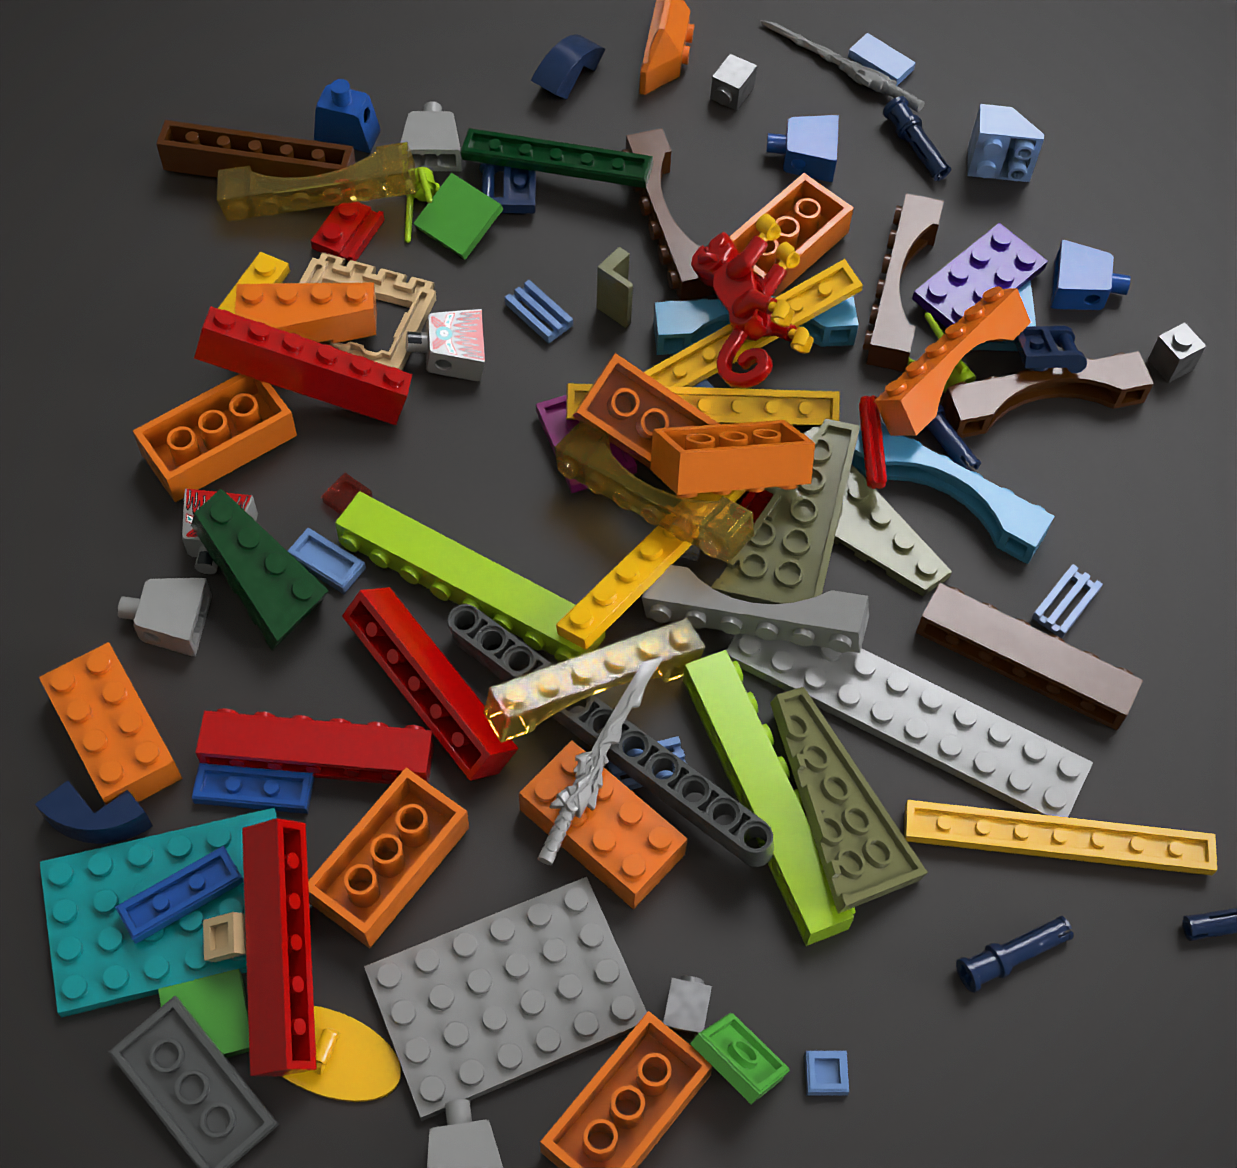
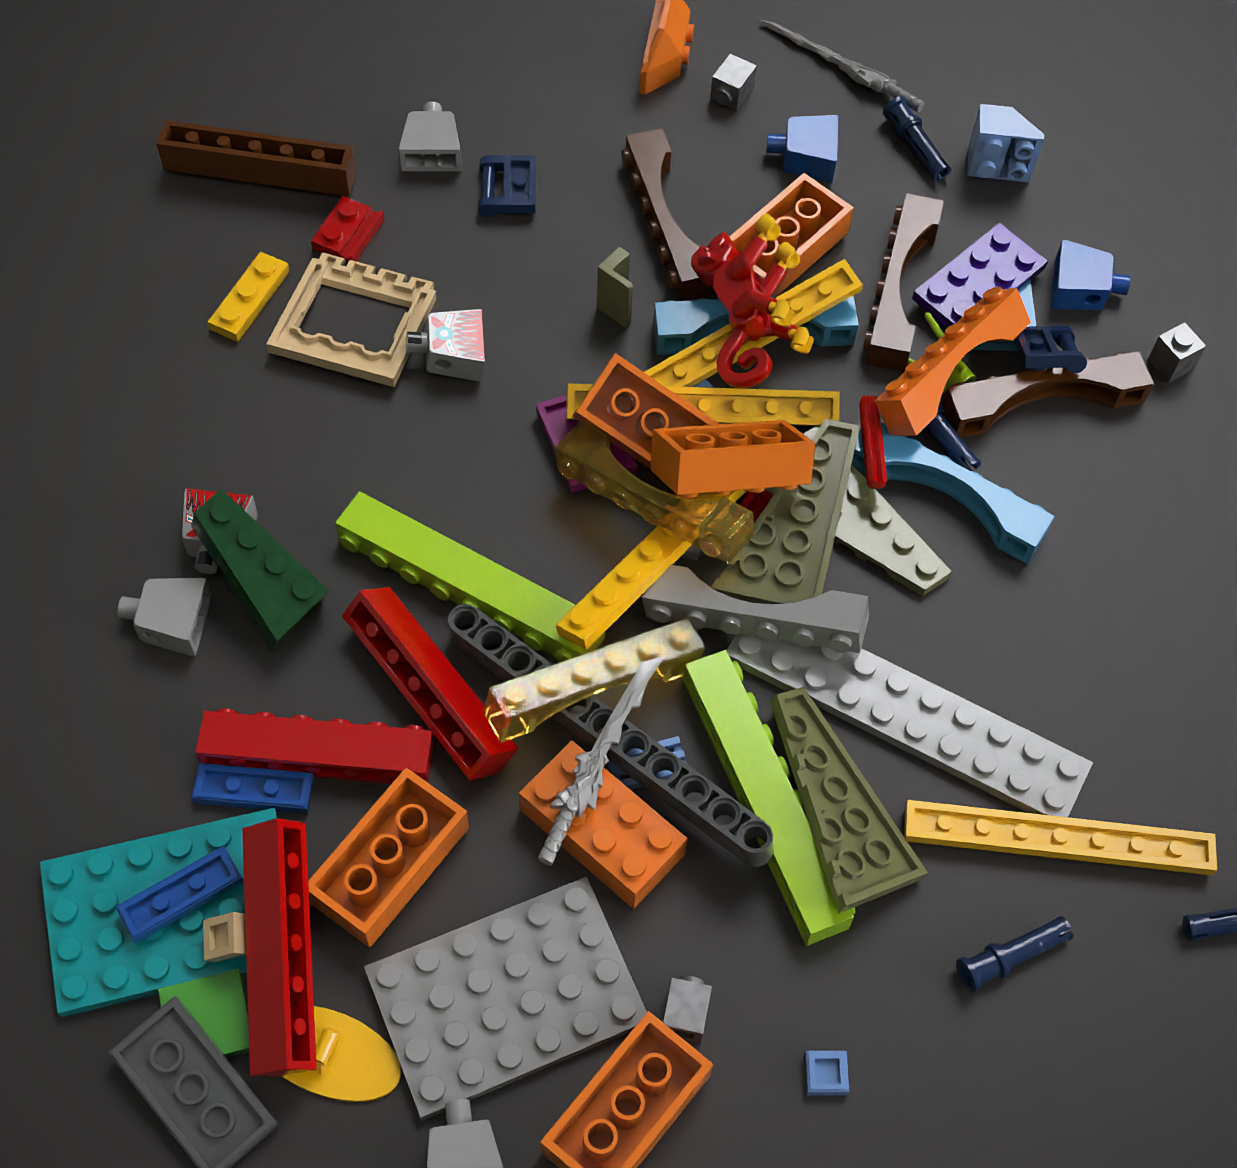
dark blue brick [35,781,153,844] -> none
orange brick [39,642,183,805] -> none
orange brick [132,374,297,502] -> none
red brick [194,306,413,425] -> none
clear yellow arch [217,142,416,221] -> none
orange wedge [235,282,377,344] -> none
medium blue tile [288,528,366,594] -> none
blue torso [314,79,381,153] -> none
clear red tile [322,473,372,514] -> none
lime plant [405,167,440,243] -> none
bright green tile [413,173,503,260] -> none
dark green tile [460,128,654,188] -> none
medium blue tile [504,280,573,344] -> none
dark blue brick [530,34,606,99] -> none
bright green tile [690,1013,790,1104] -> none
tile [848,33,916,86] -> none
brick [915,583,1143,731] -> none
tile [1032,564,1103,638] -> none

